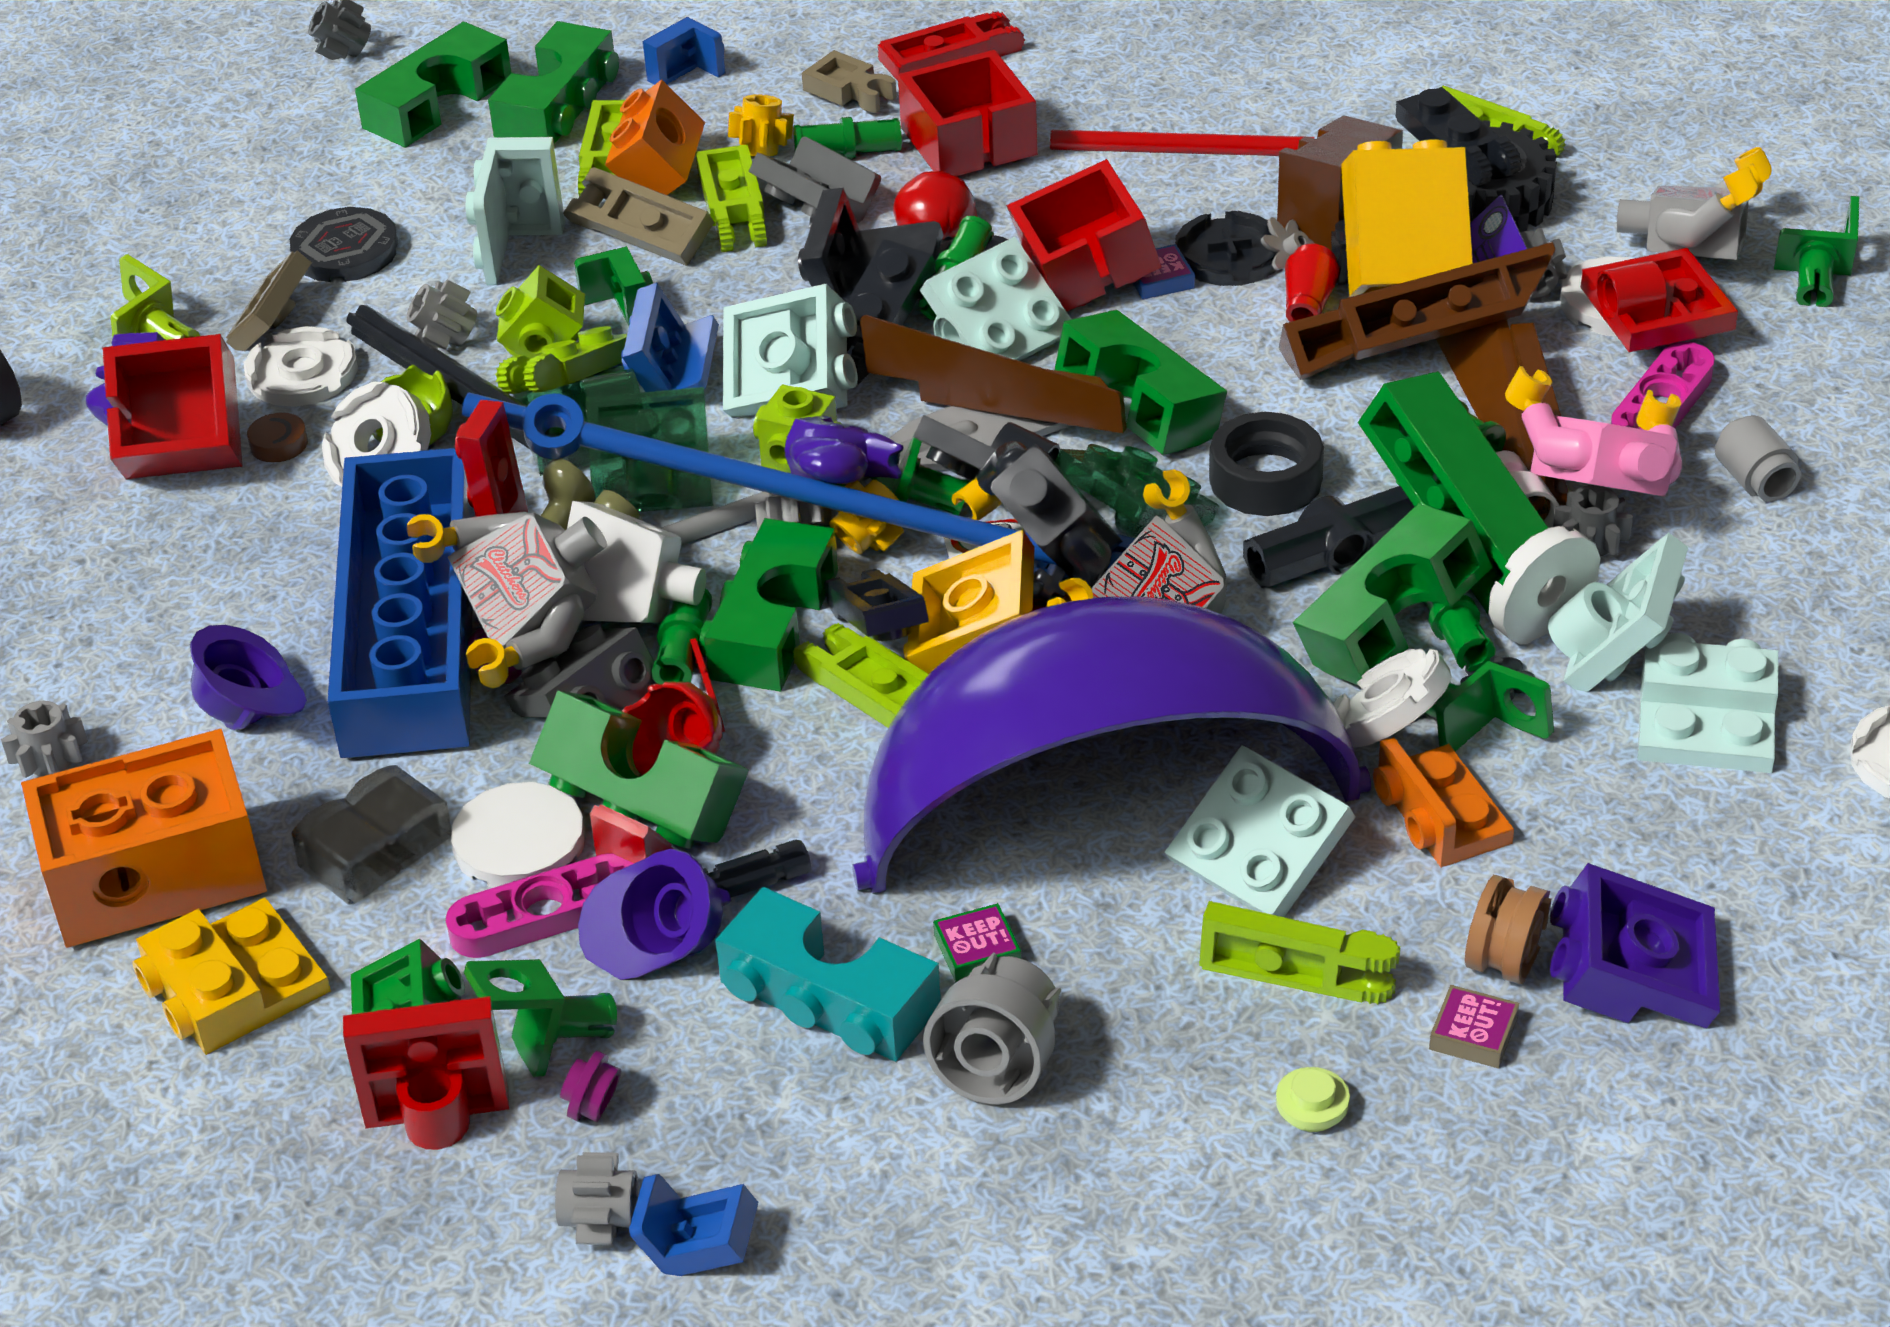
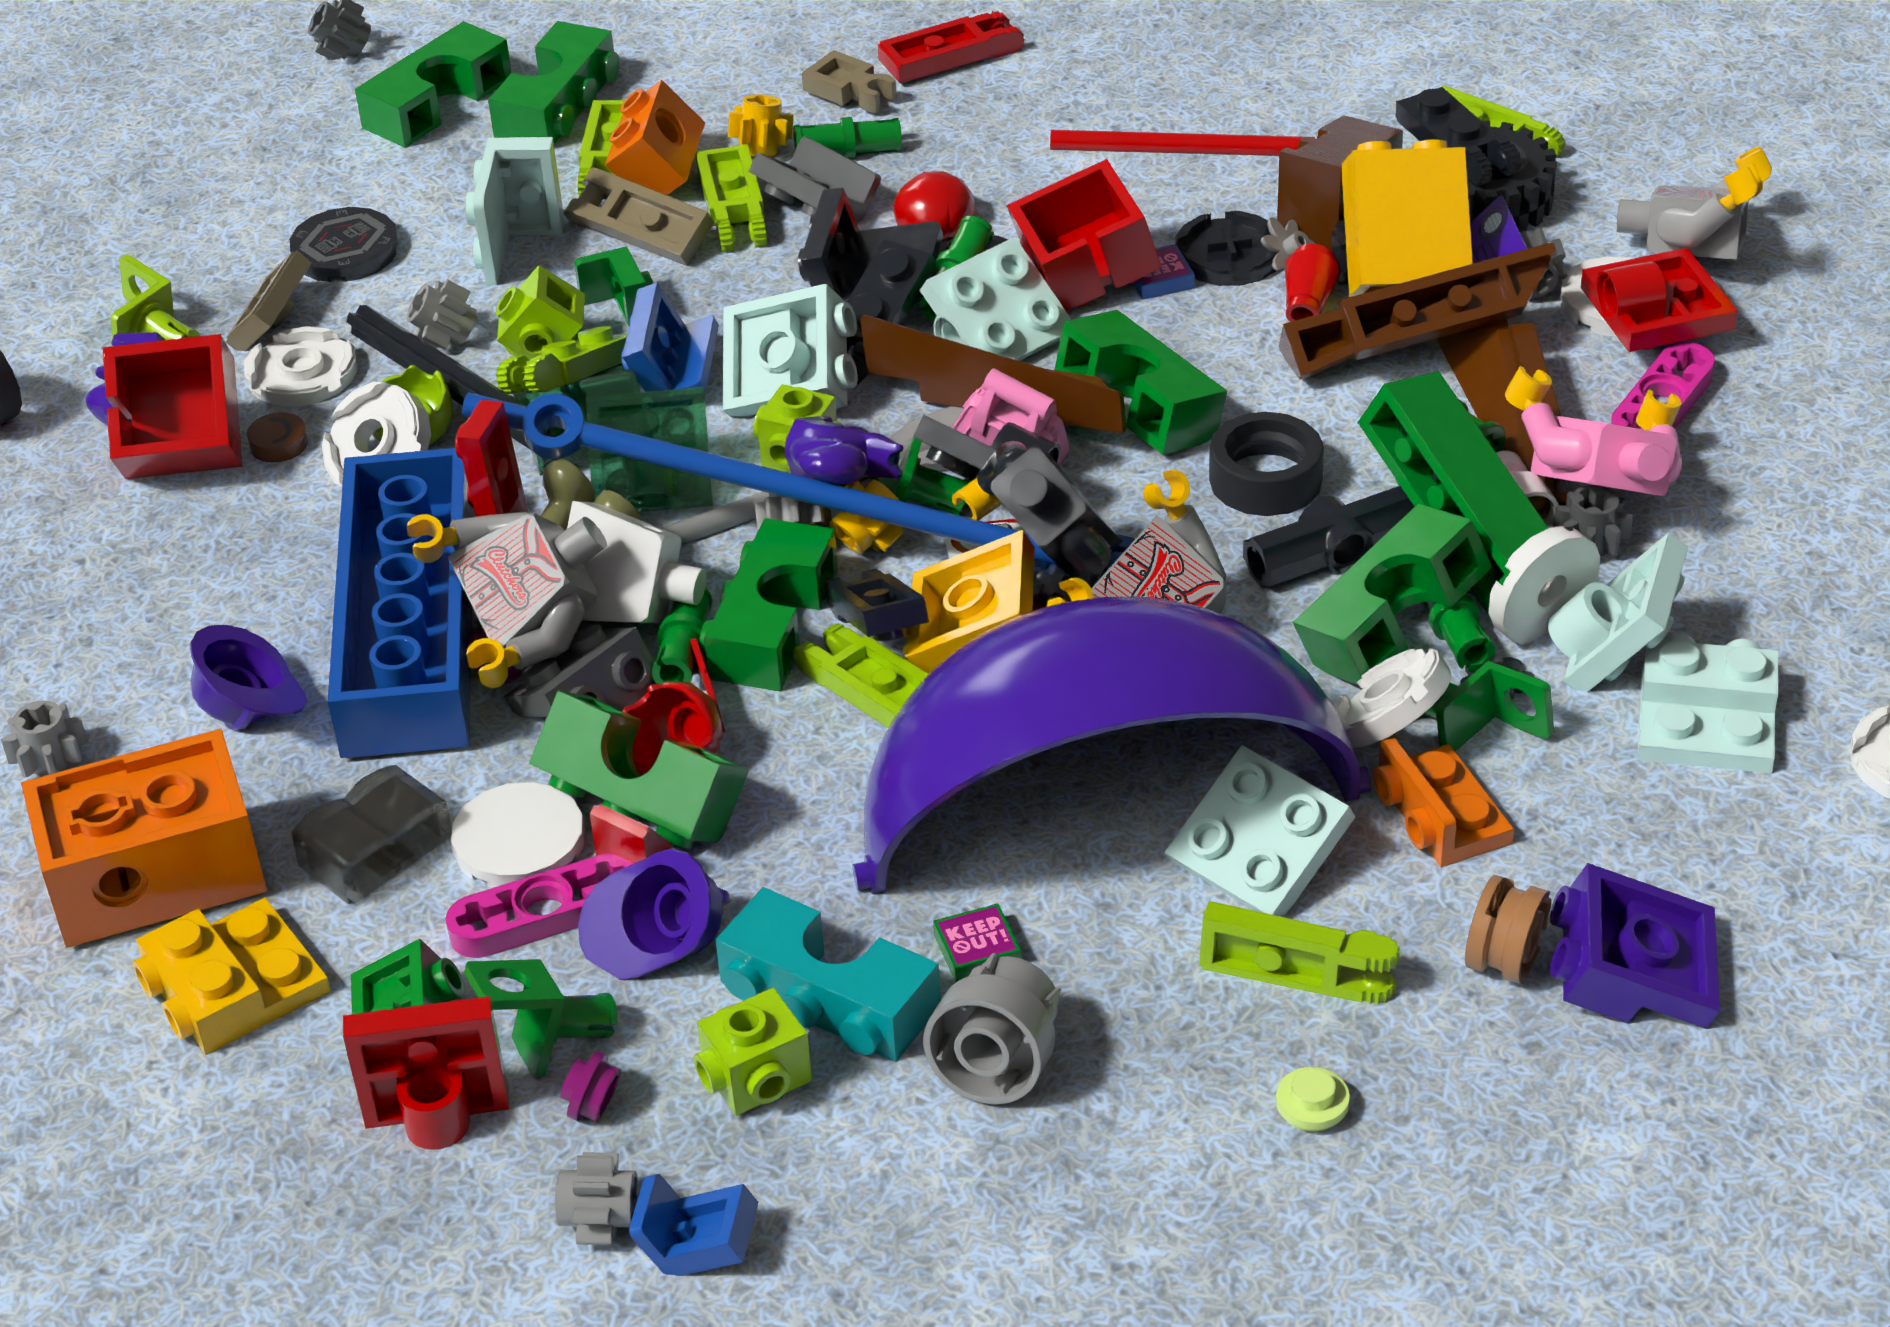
blue bracket [642,17,726,85] -> none
black axle [703,839,811,897] -> none
red piece [898,49,1038,176] -> none
clear green plate [1055,444,1220,538] -> none
tile [1429,985,1520,1069] -> none
light grey brick [1715,415,1801,502] -> none
green bracket [1774,196,1859,307] -> none
none -> lime brick [693,987,812,1116]
none -> bright pink piece [952,368,1070,466]

